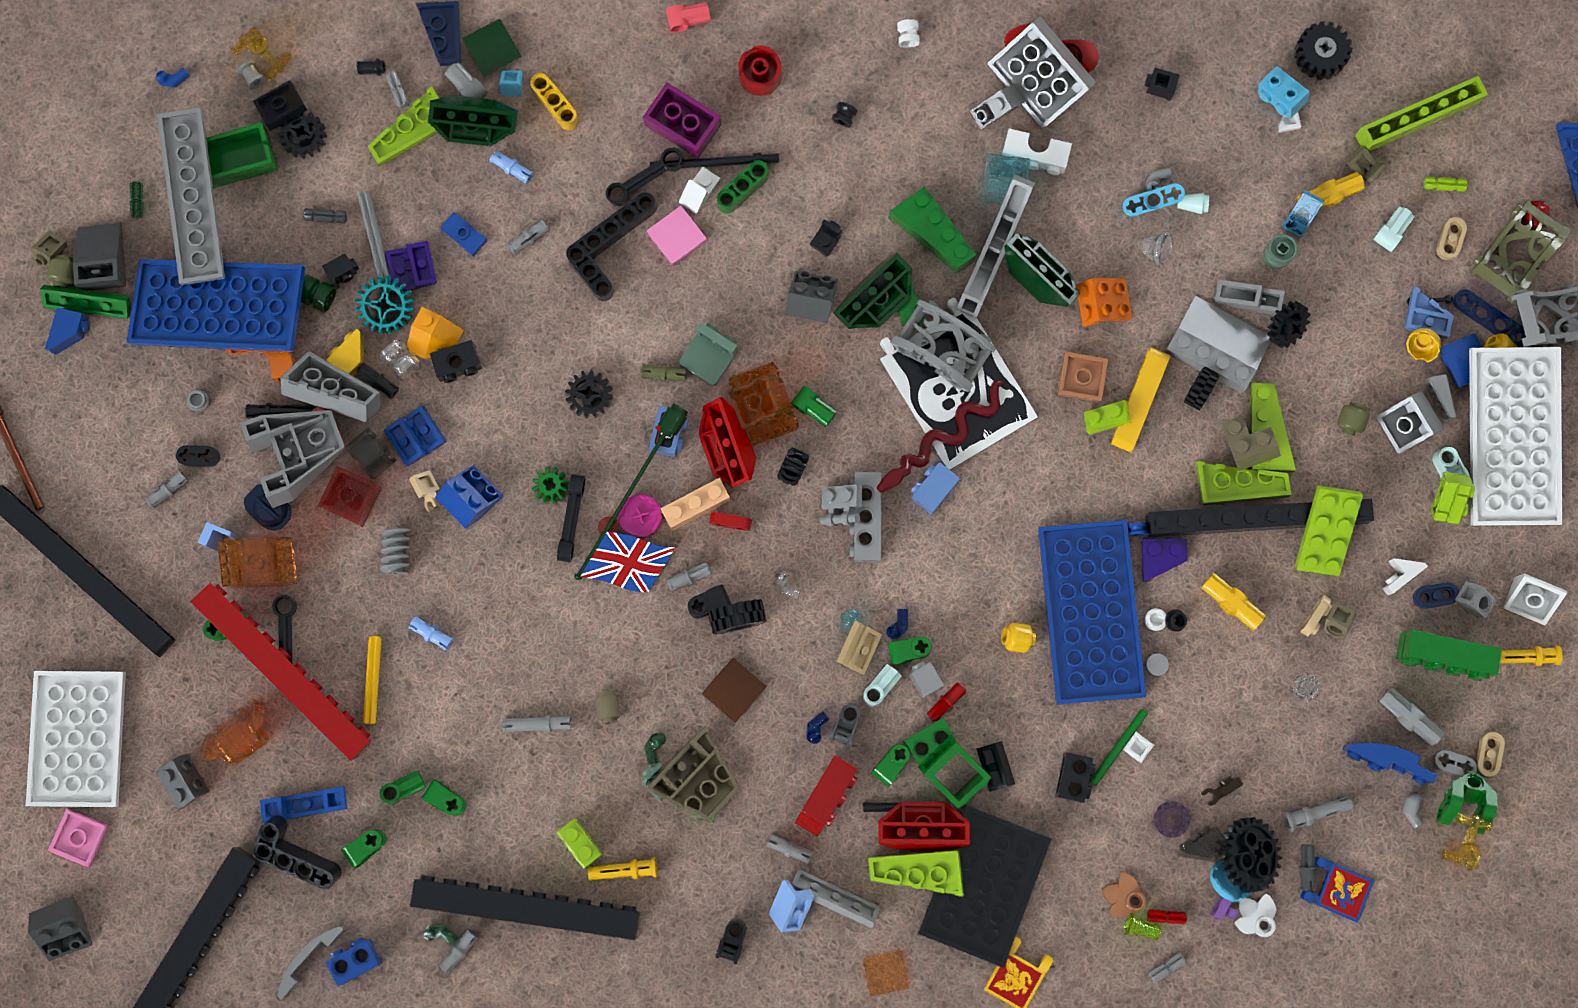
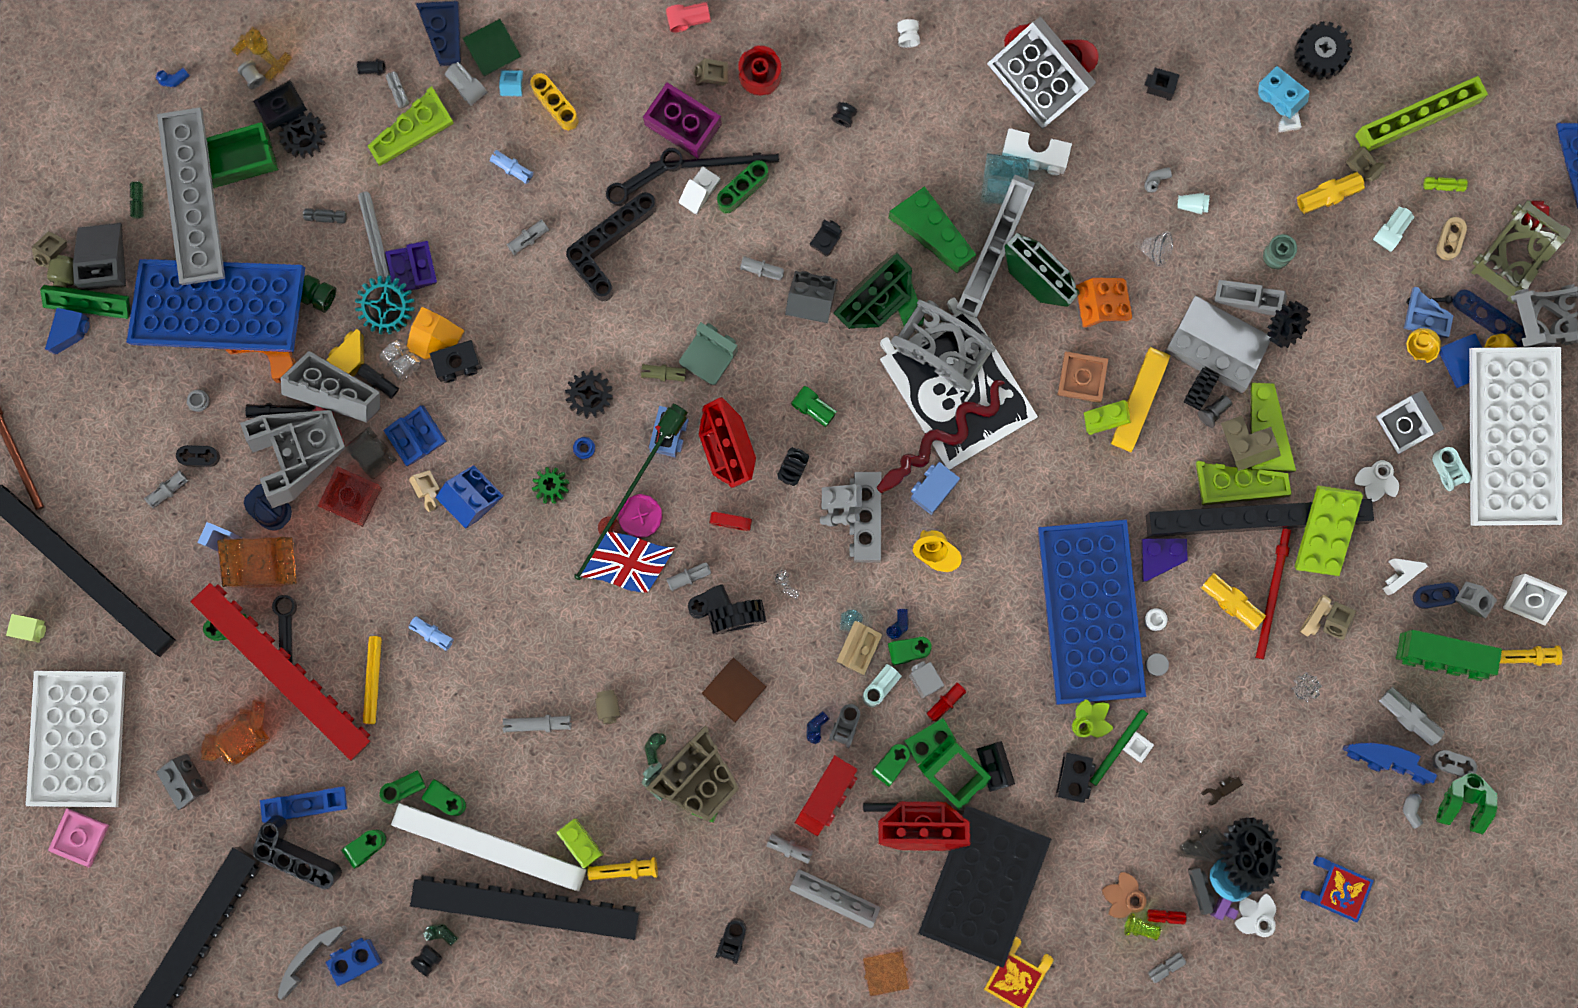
dark grey slope [28,897,92,961] -> none
black brick [322,254,359,289] -> none
light grey piece [381,528,410,575] -> none
dark green wedge [428,95,518,146] -> none
light grey pin [439,929,479,974] -> none
blue plate [440,212,488,257] -> none
black piece [557,474,586,563] -> none
bright pink tile [646,206,707,266] -> none
light nougat brick [660,478,731,531] -> none
clear orange slope [729,362,799,445] -> none
light blue panel [769,880,815,932] -> none
lime wing [868,849,964,896] -> none
light grey slope [970,84,1024,129] -> none
yellow head [1001,623,1036,653] -> none
medium azure beam [1123,183,1185,216] -> none
blue bush [1128,522,1149,536] -> none
clear purple gear [1153,801,1190,838] -> none
black plate [1165,609,1187,632] -> none
dark azure tile [1282,190,1324,238] -> none
light grey pin [1283,796,1354,832] -> none
dark grey axle [1299,844,1317,890] -> none
olive head [1337,402,1370,436] -> none
light grey slope [1424,374,1456,421] -> none
lime brick [1431,472,1475,524] -> none
clear yellow axle [1441,813,1493,871] -> none
tan plate [1476,732,1505,777] -> none
none -> yellowish green brick [6,614,46,643]
none -> white beam [391,803,587,891]
none -> black wheel [410,944,443,977]
none -> blue plate [573,437,595,459]
none -> dark tan bracket [694,58,728,86]
none -> light grey axle [740,256,784,281]
none -> yellow piece [913,530,962,572]
none -> lime plate [1072,699,1113,738]
none -> dark grey plate [1188,867,1215,915]
none -> flat silver pin [1197,395,1232,428]
none -> red bar [1255,528,1292,660]
none -> white plate [1354,460,1399,502]

